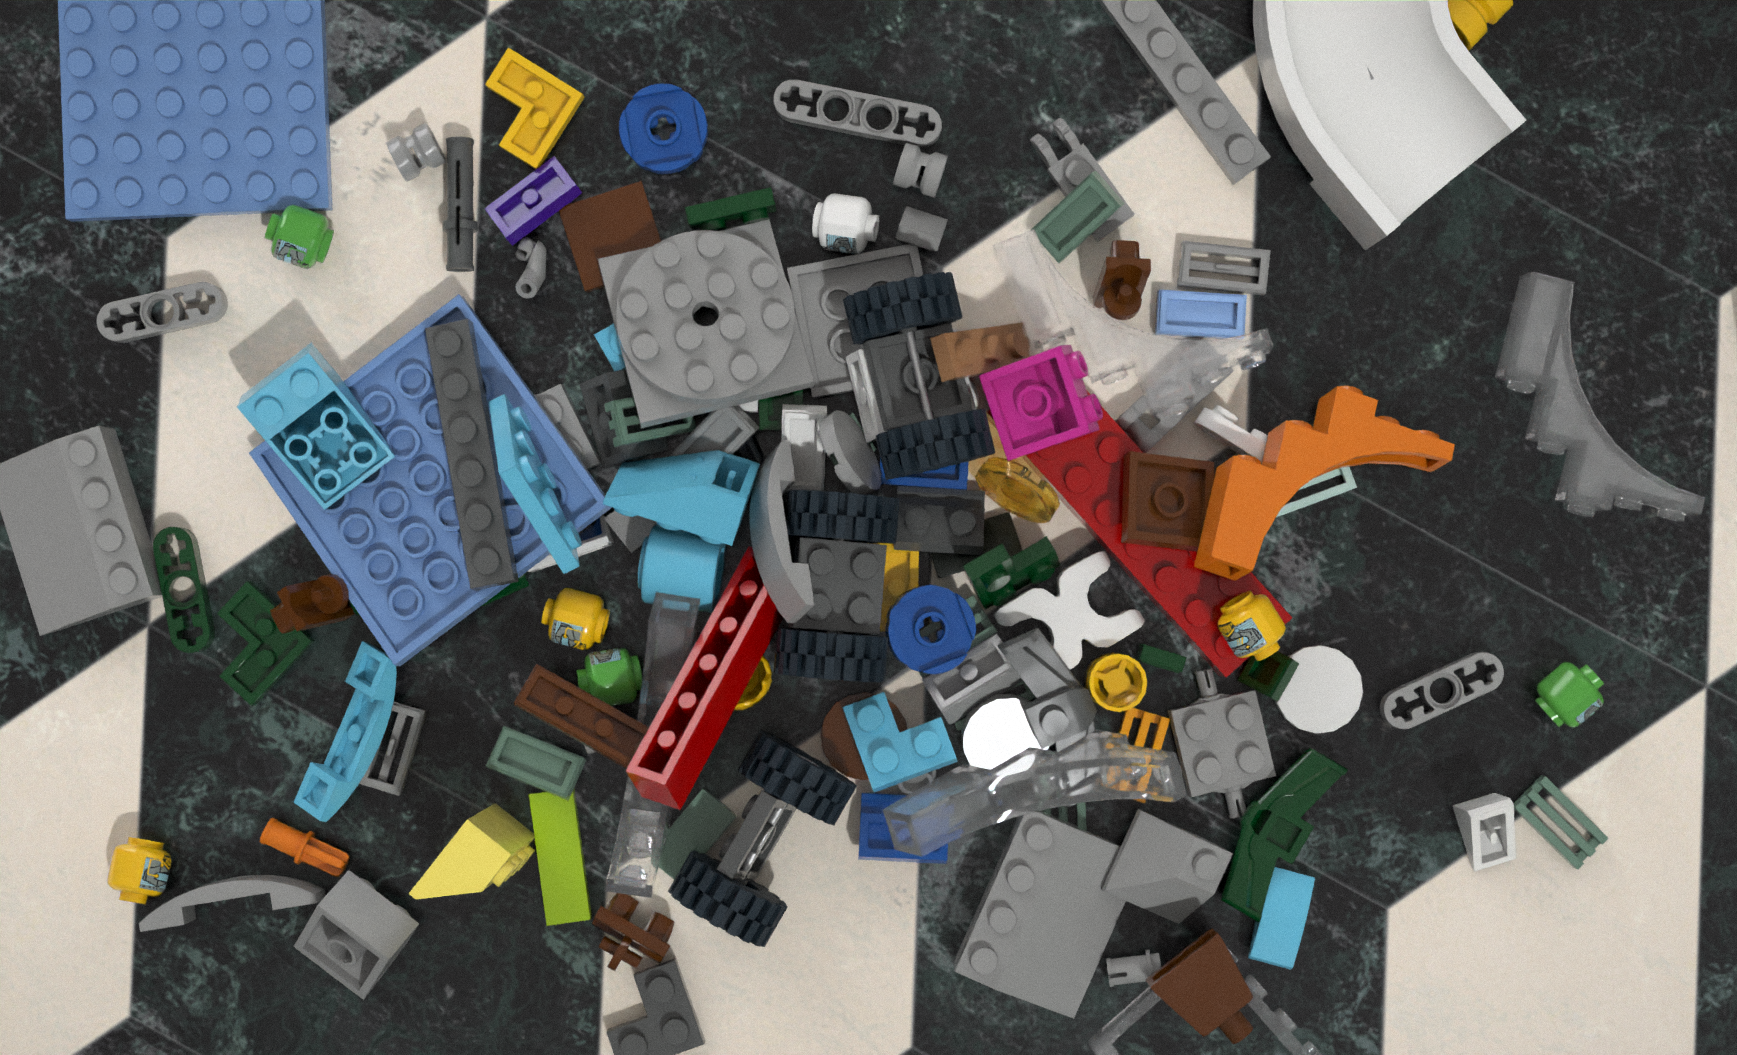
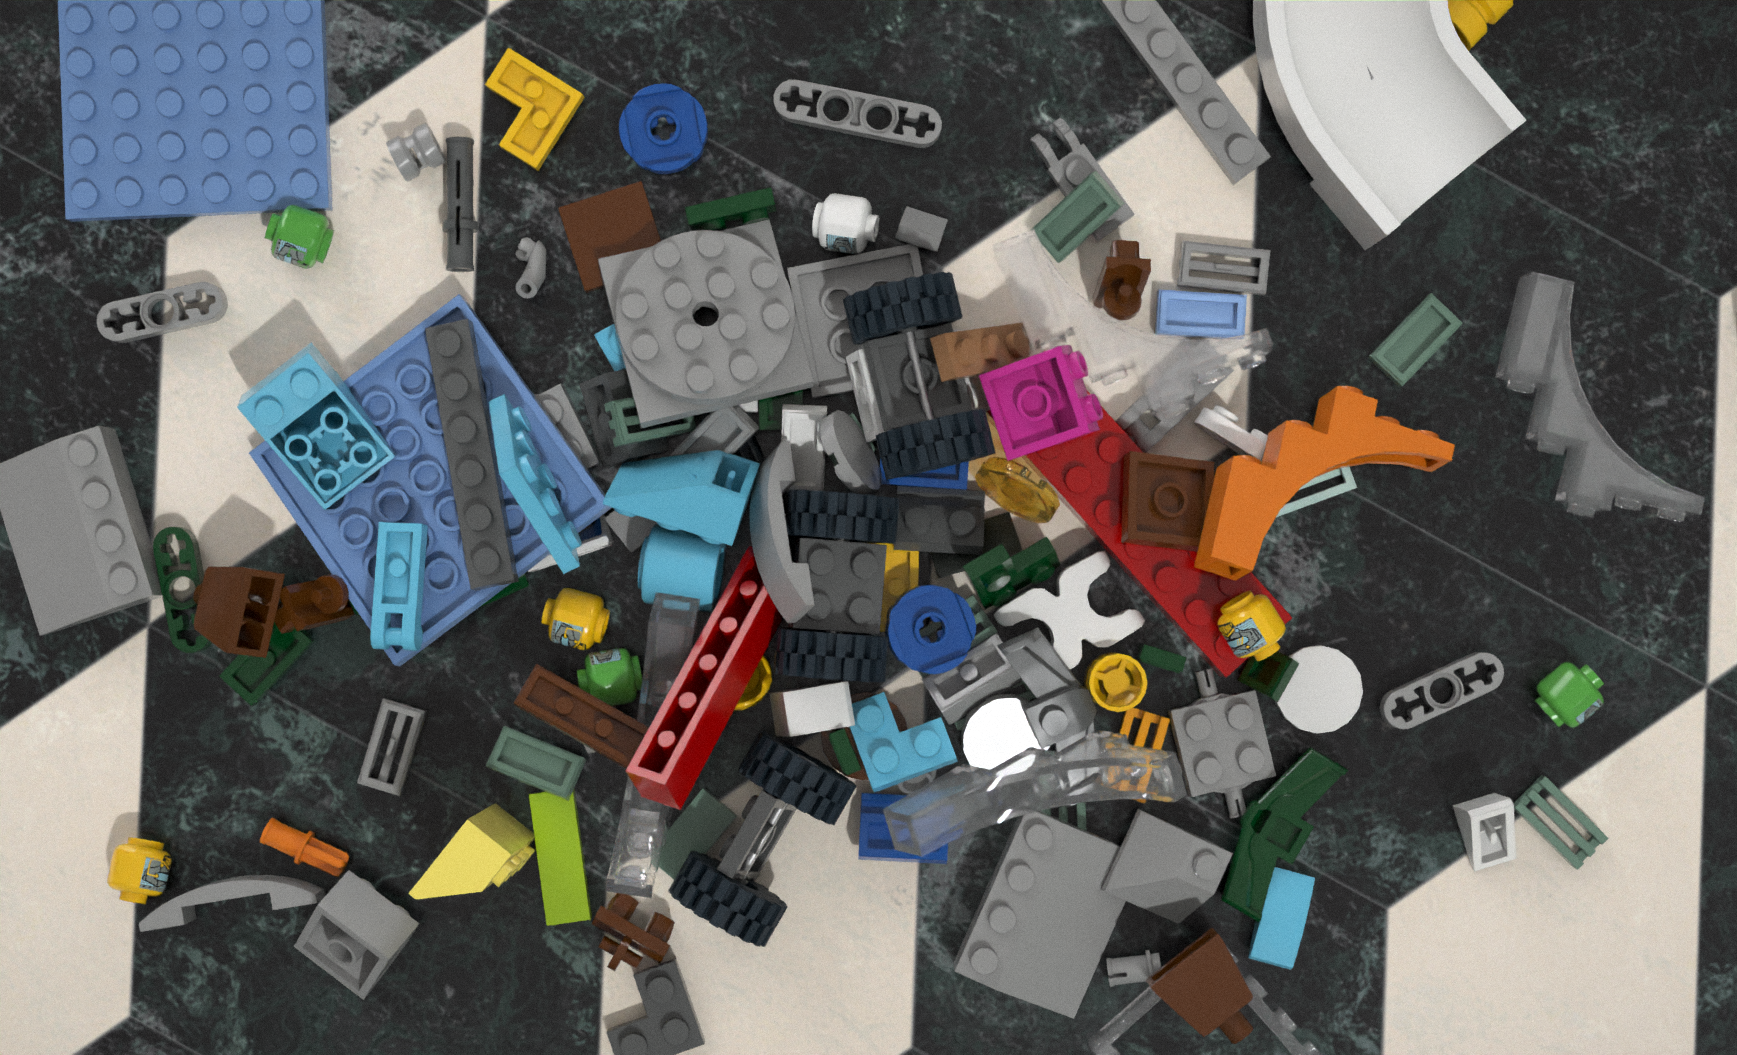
medium azure slope [294,641,397,822] -> none
plate [484,156,582,246] -> none
light grey wheel [893,142,948,198] -> none
none -> reddish brown torso [193,566,285,658]
none -> medium azure plate [370,522,428,651]
none -> white slope [769,681,855,737]
none -> dark green tile [828,727,861,776]
none -> sand green tile [1368,293,1463,387]

